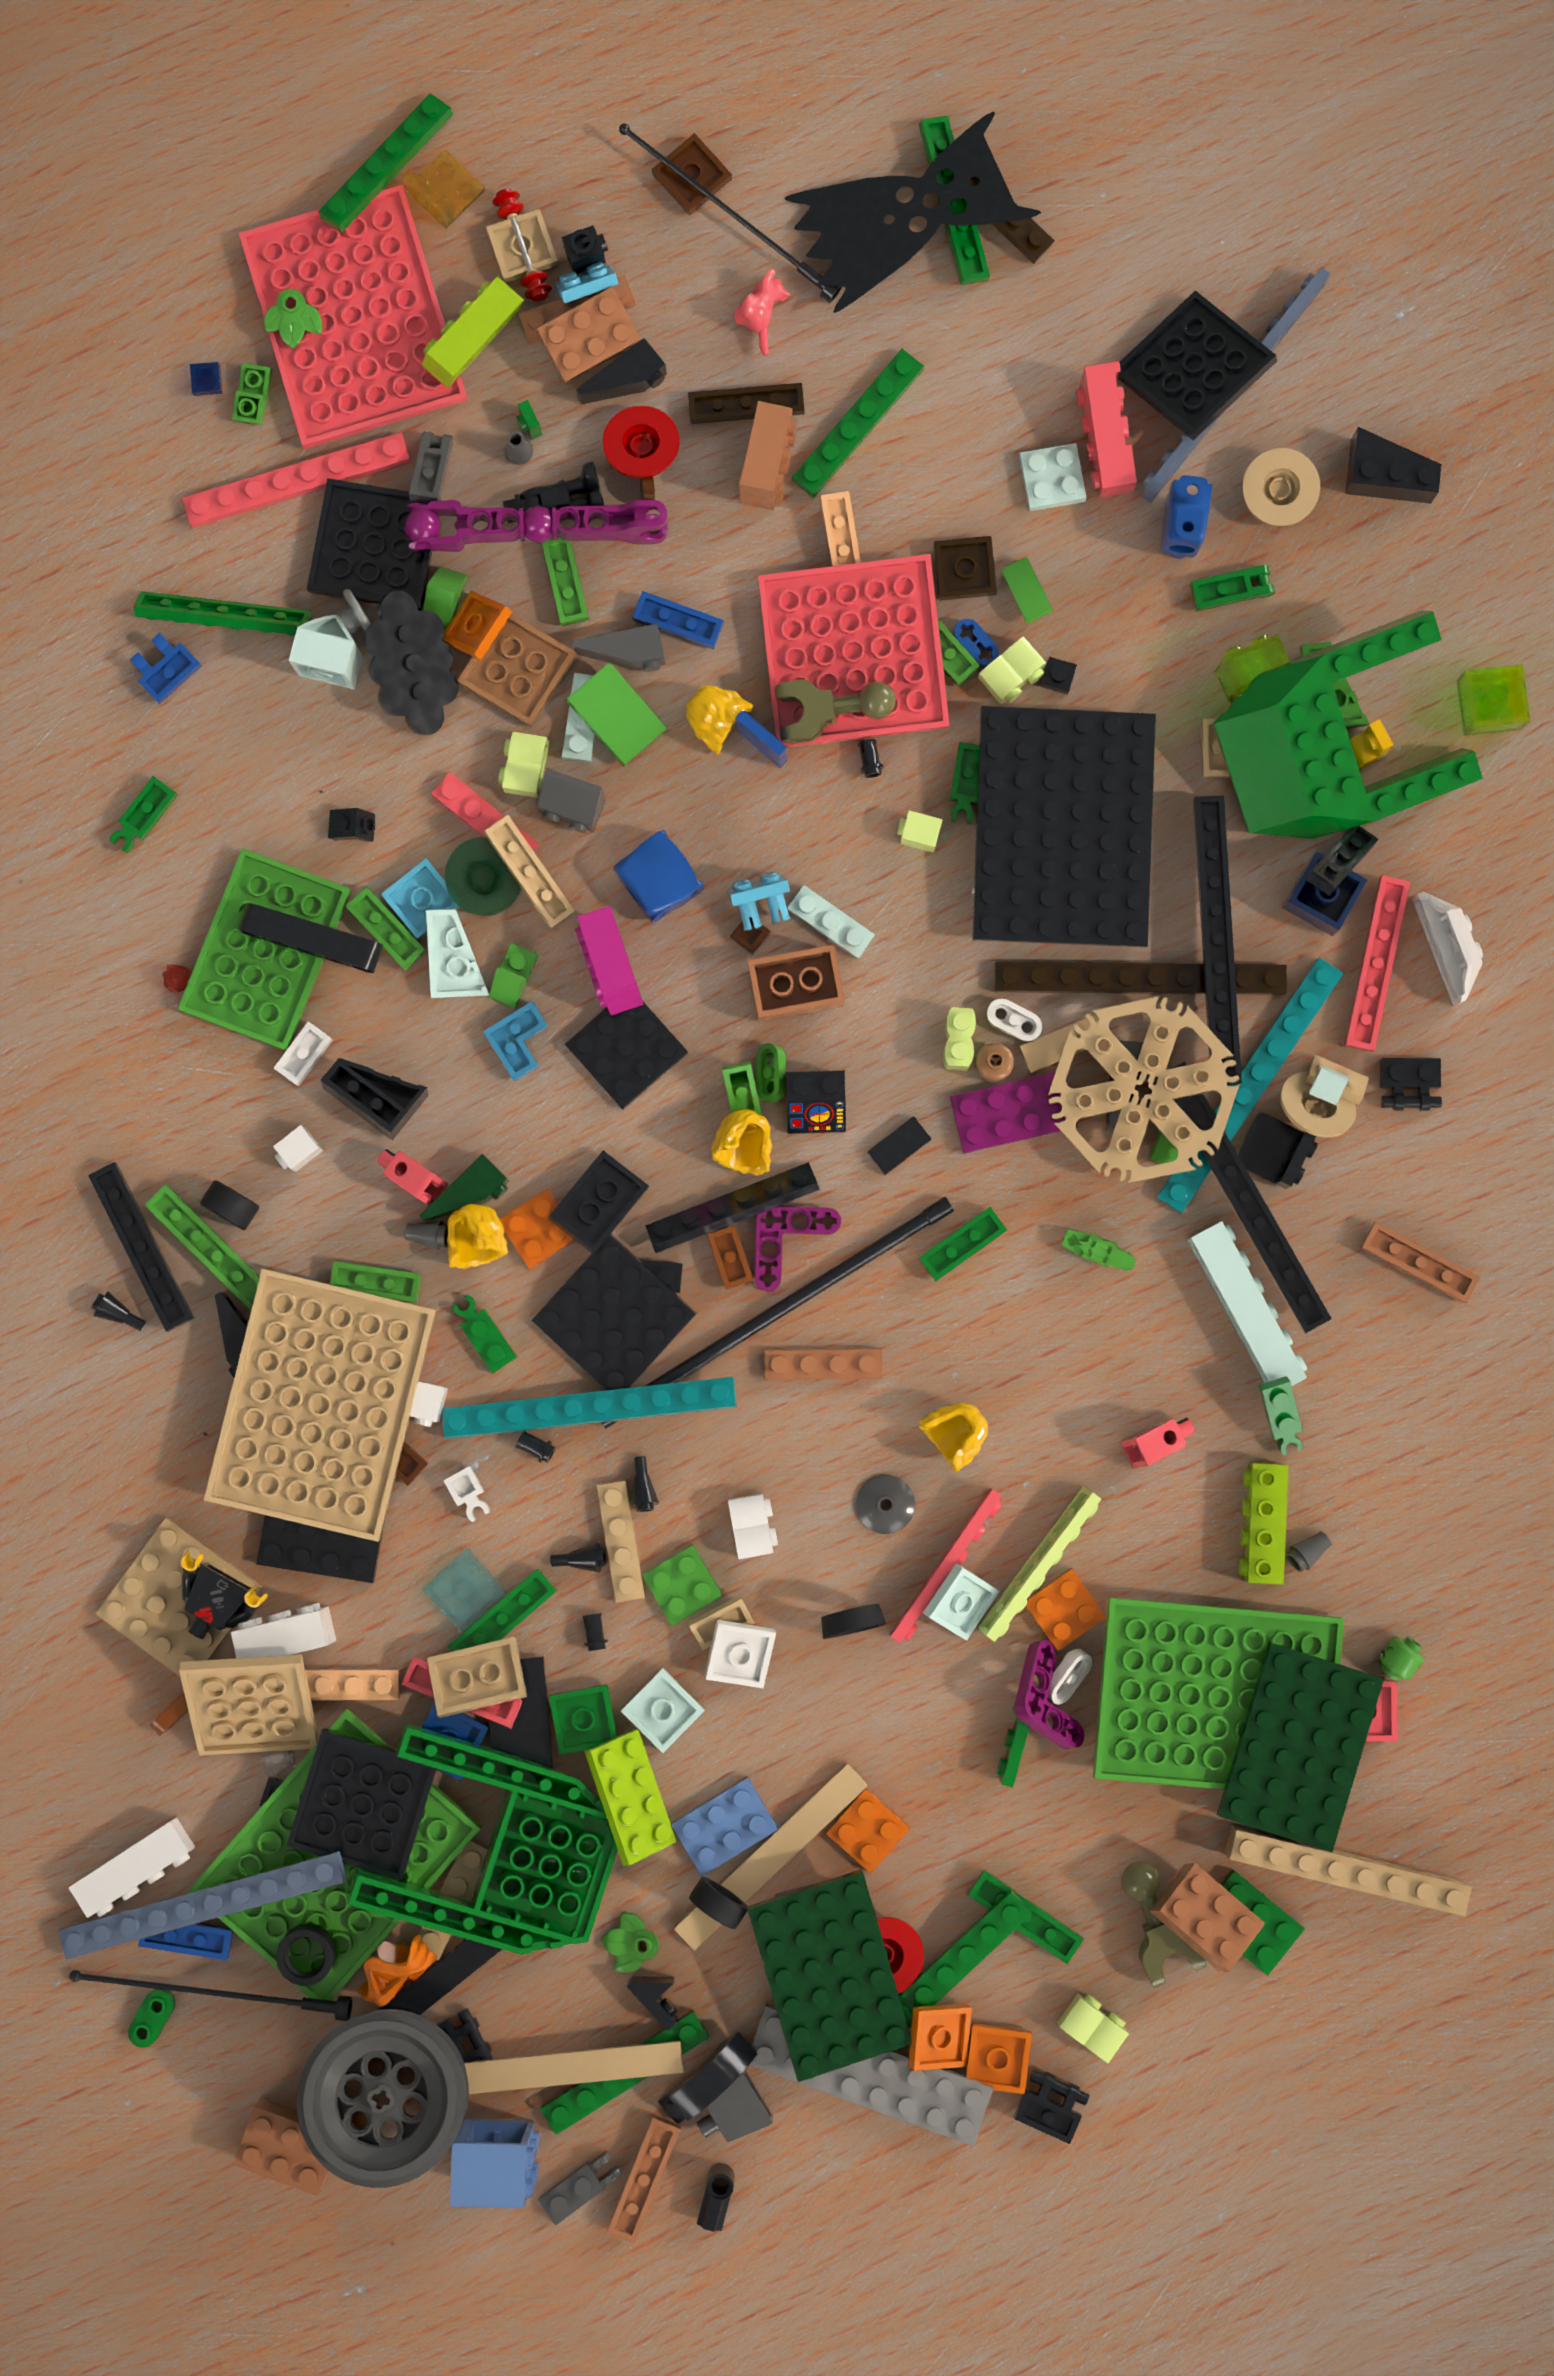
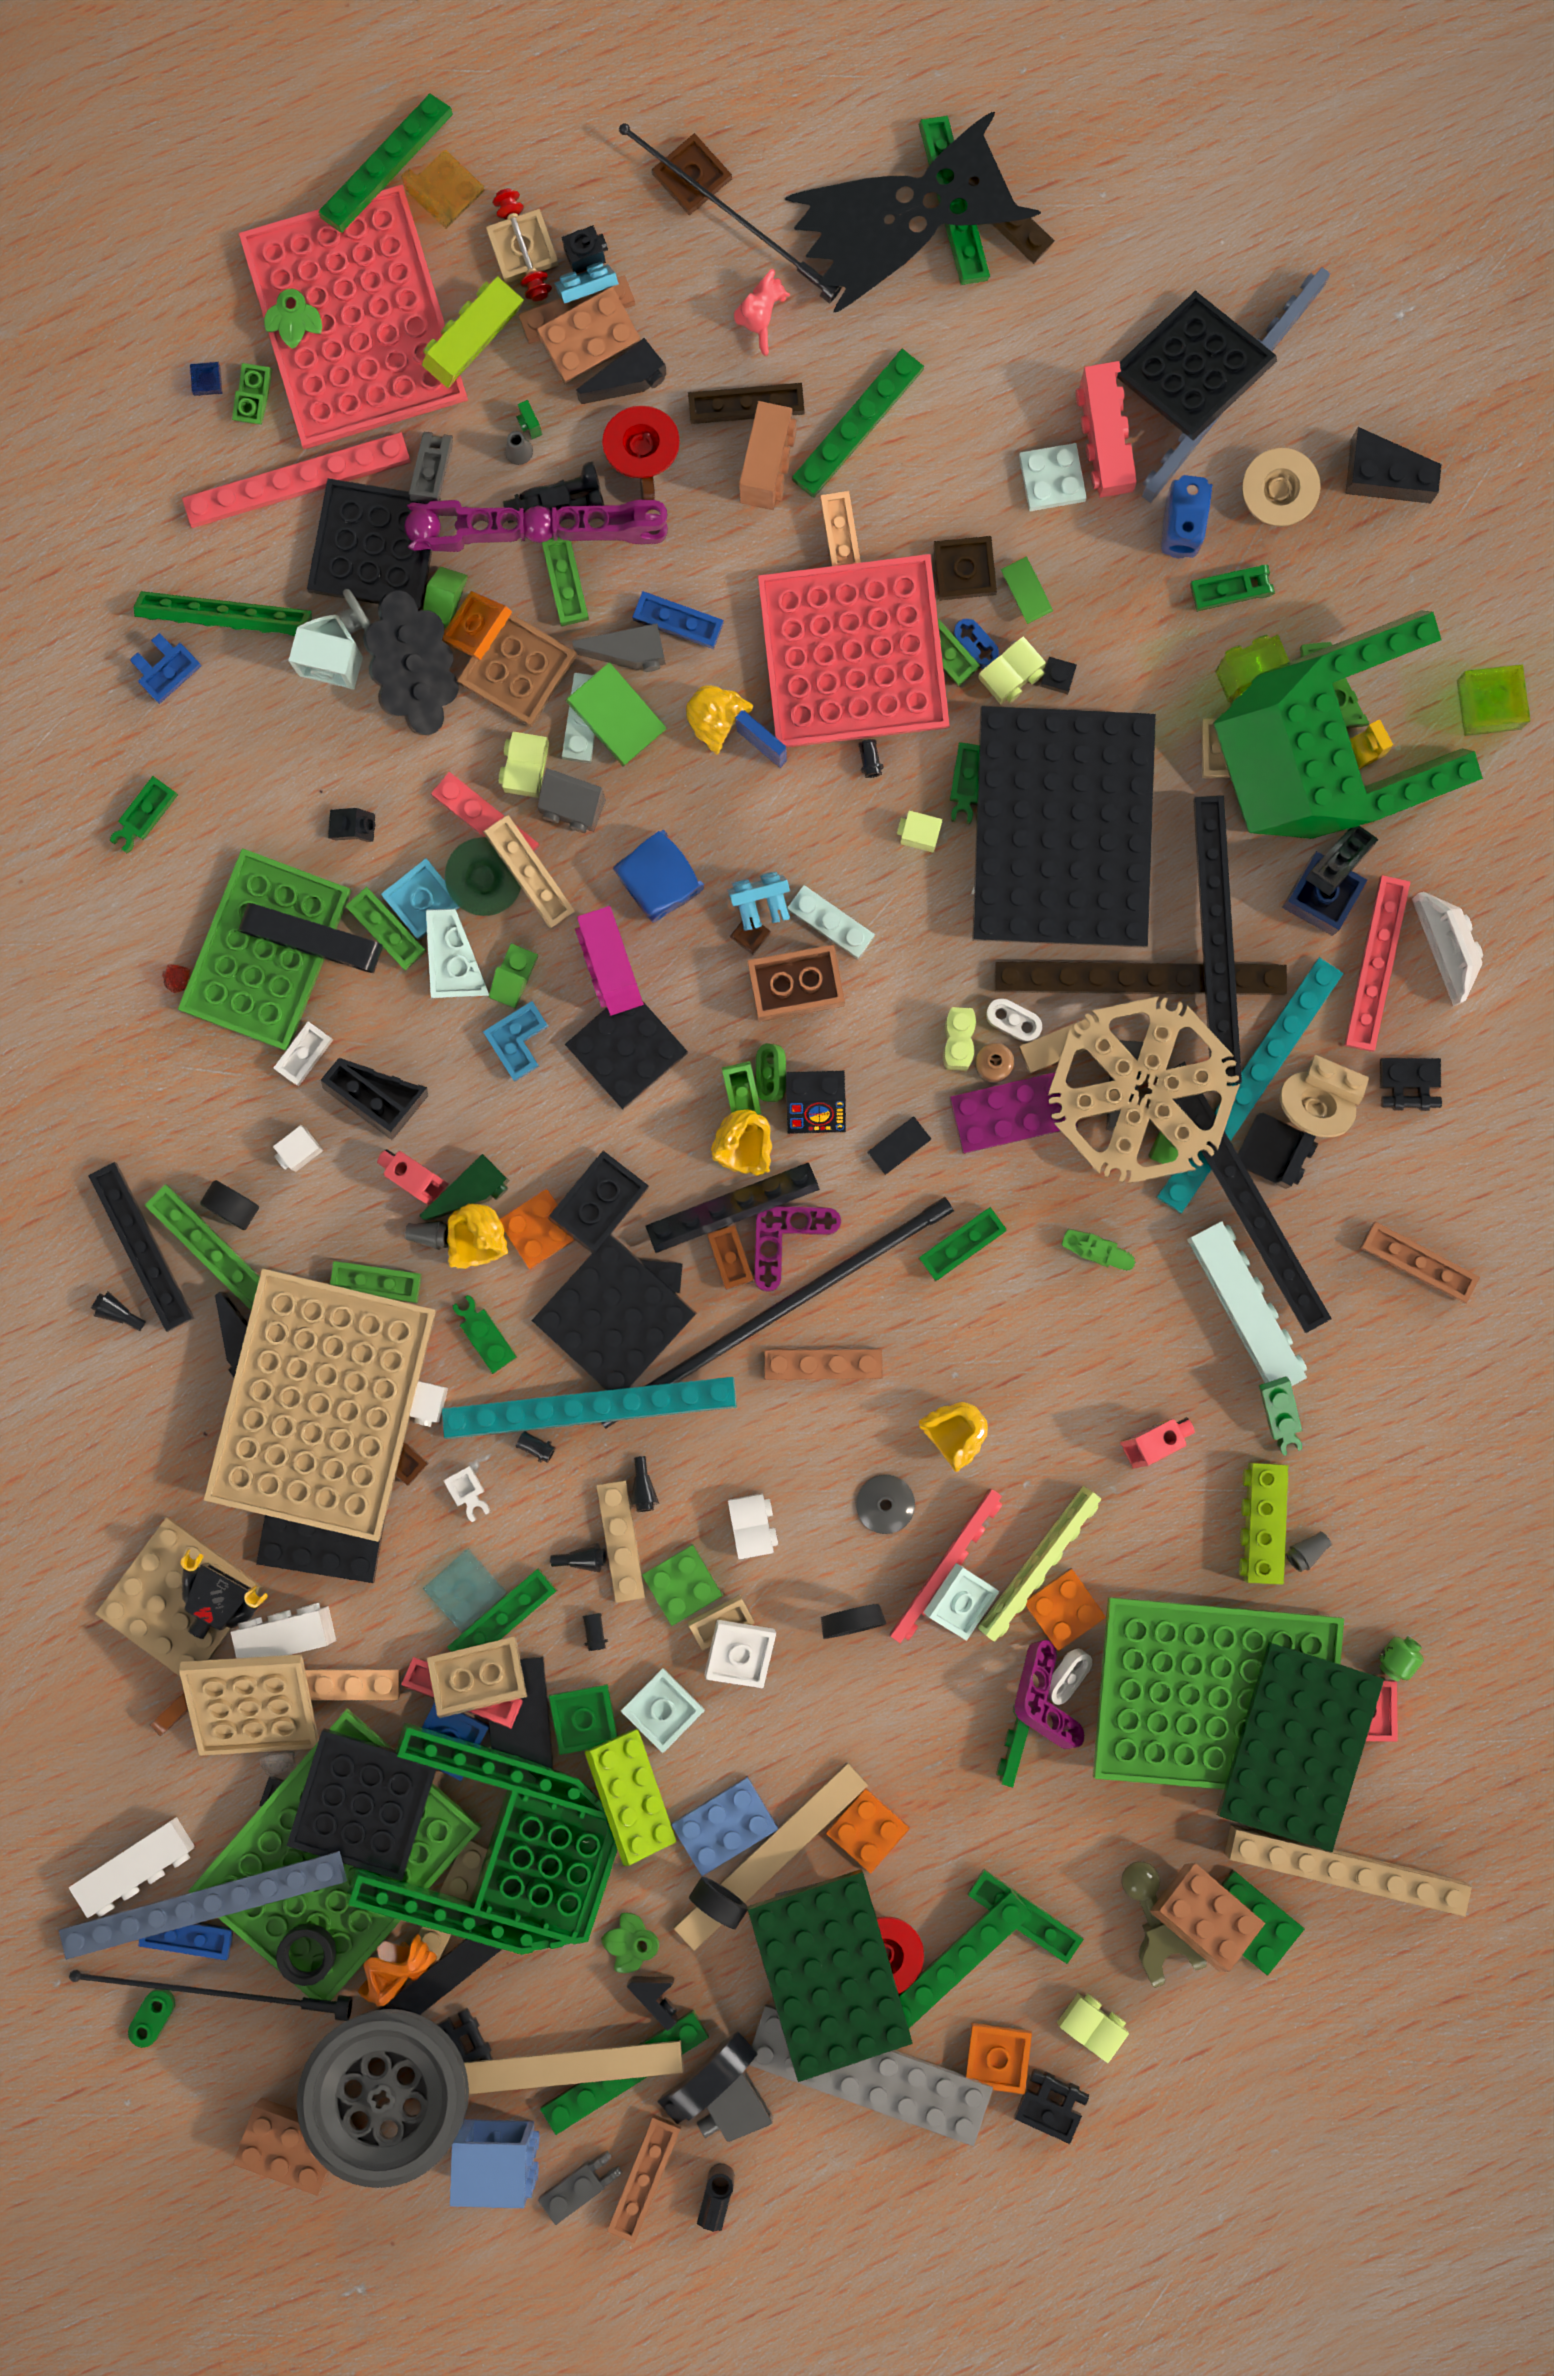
olive piece [775,679,896,744] -> none
orange plate [908,2004,972,2071] -> none
light aqua tile [1309,1065,1349,1105] -> none

